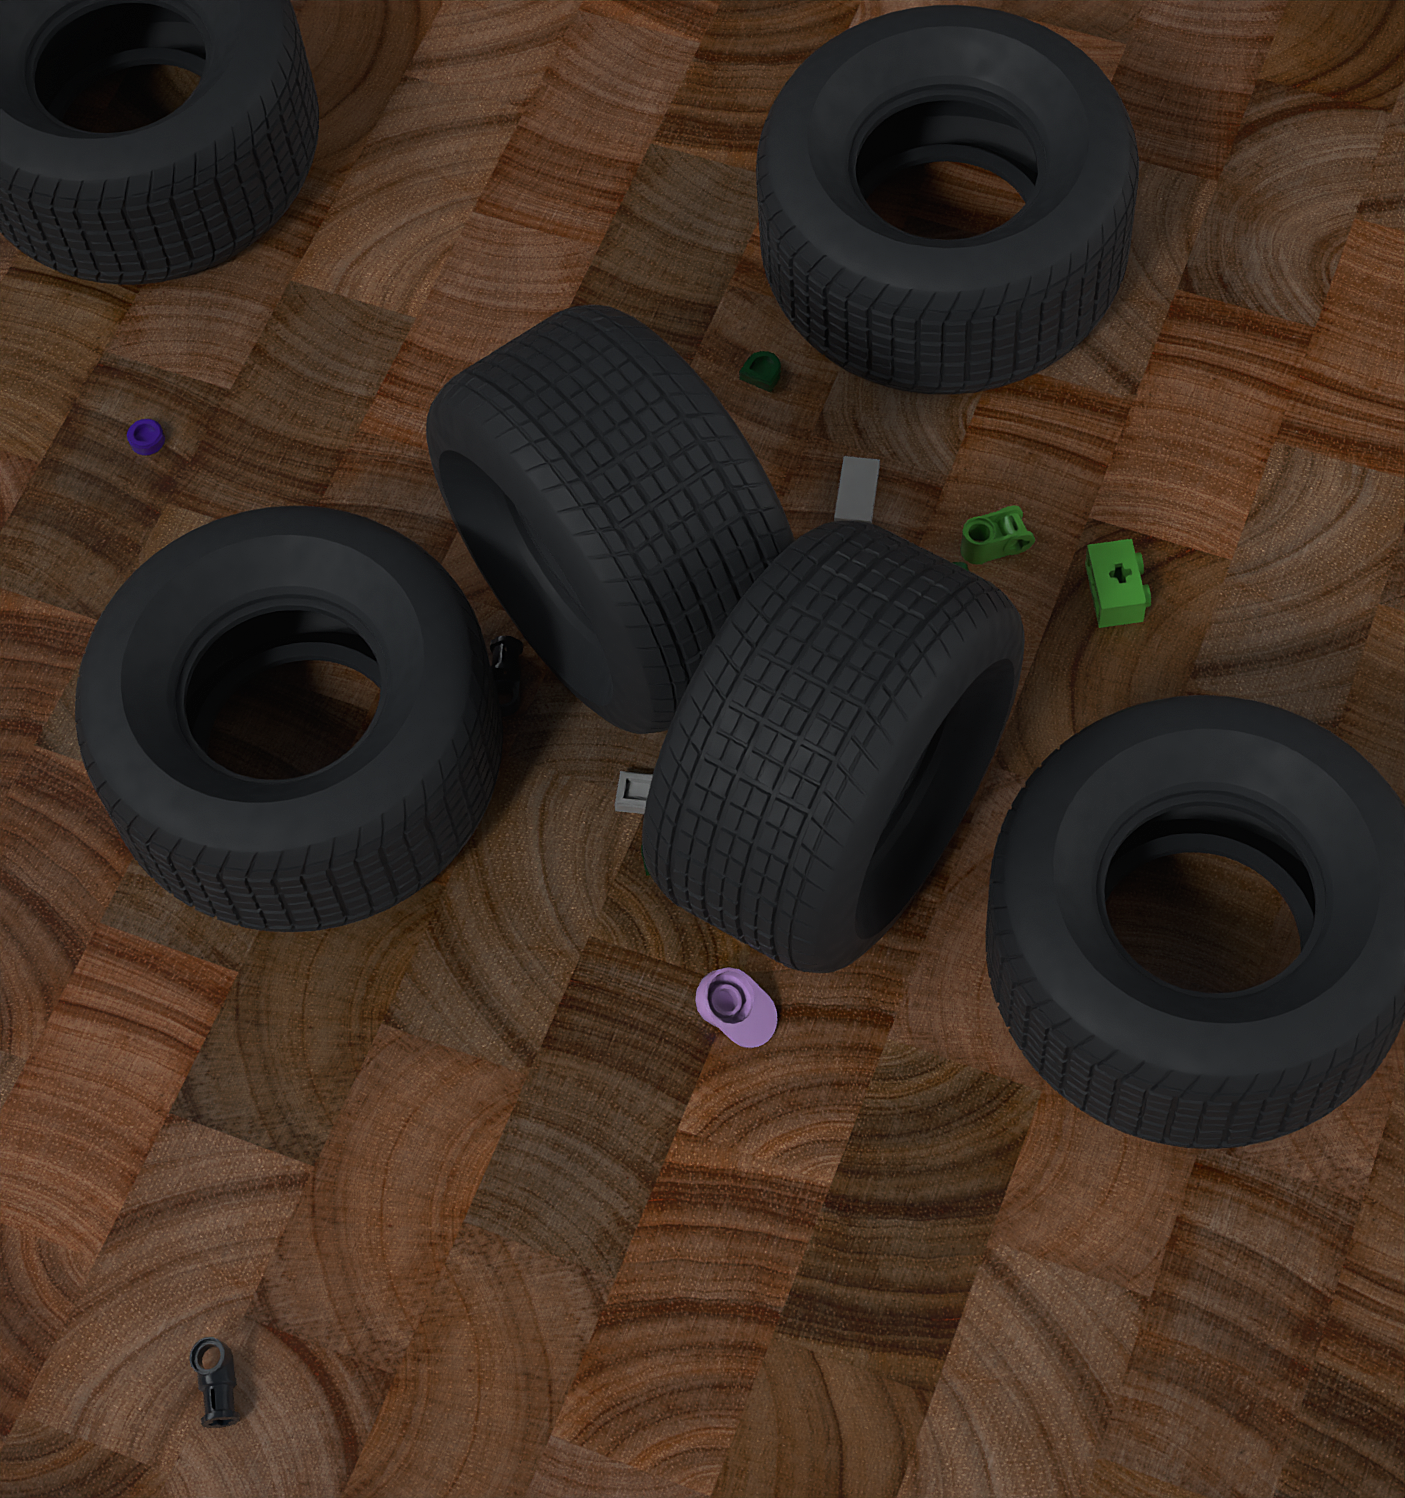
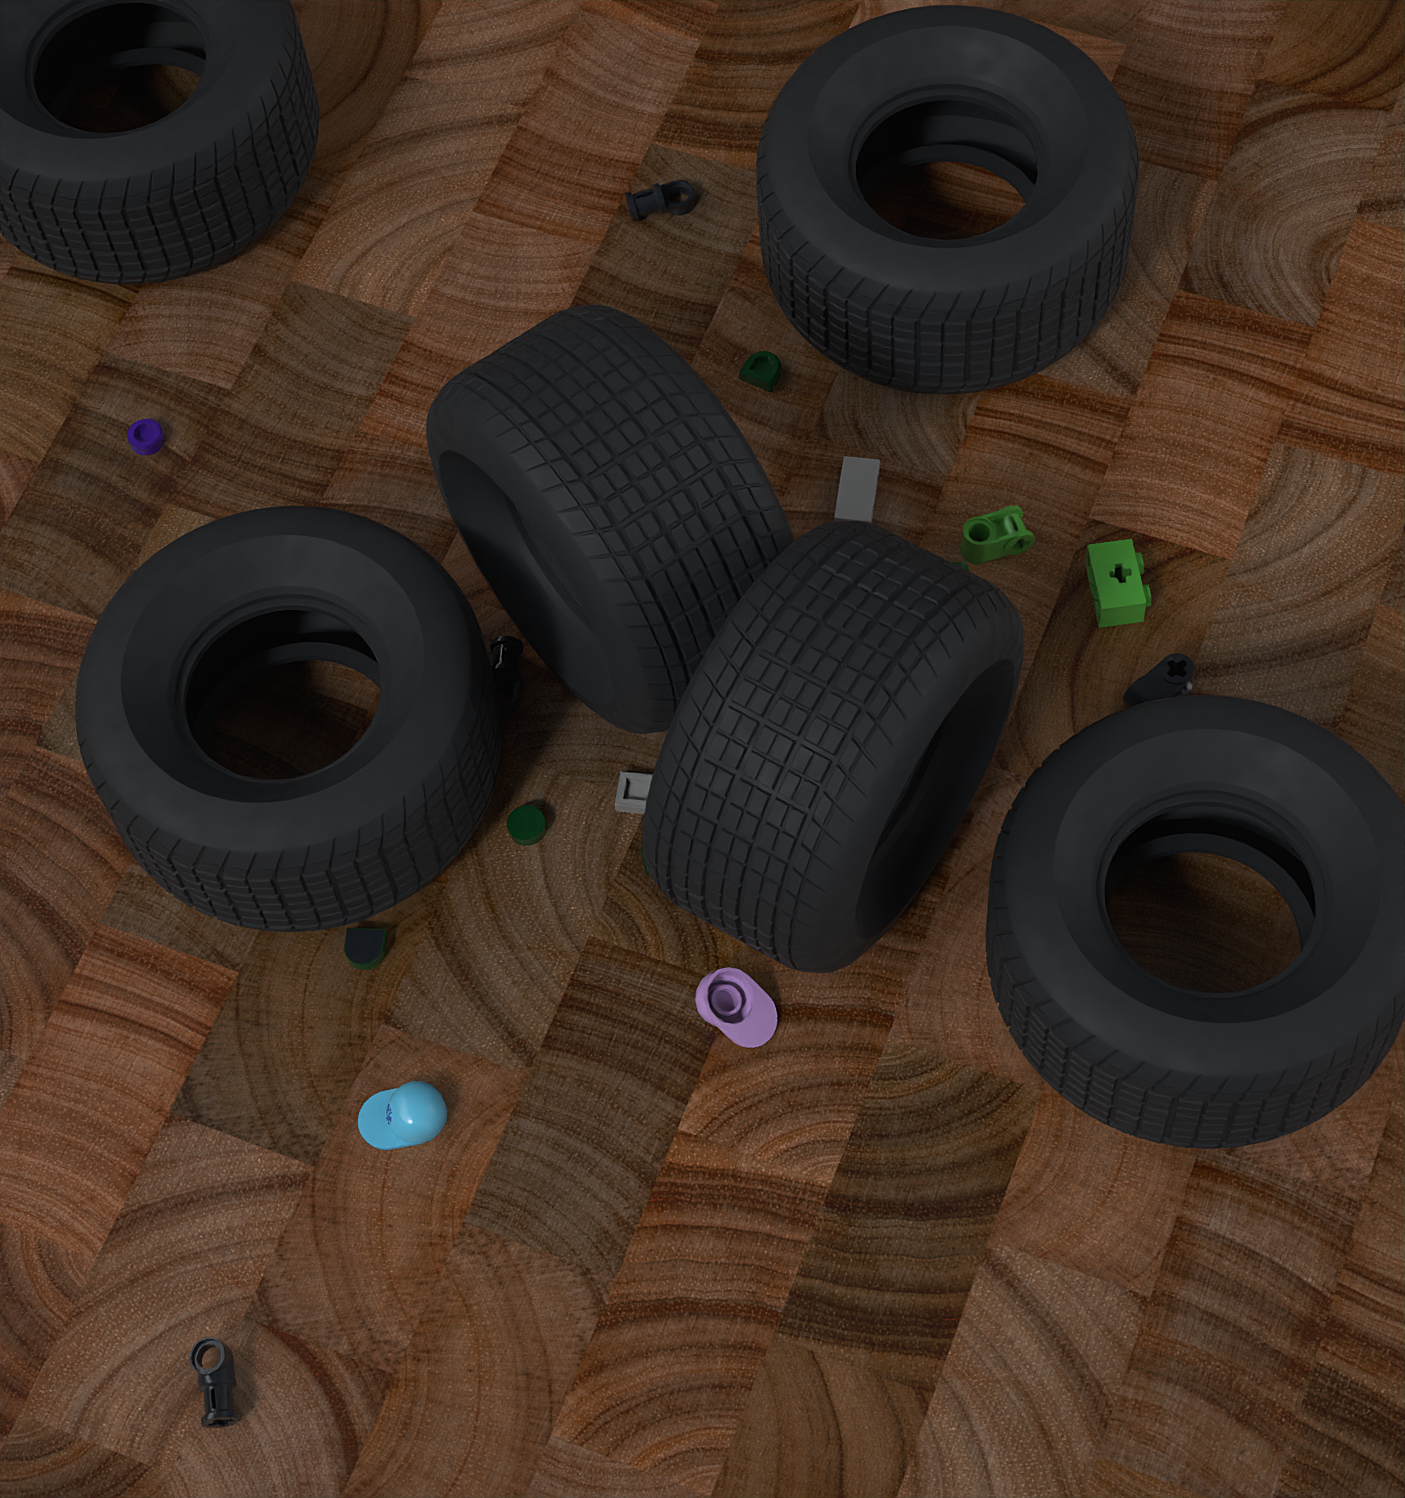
none -> black tile [344,928,388,970]
none -> medium azure cap [358,1081,447,1150]
none -> dark green tile [507,805,546,846]
none -> black connector [625,180,696,222]
none -> black piece [1123,653,1194,707]

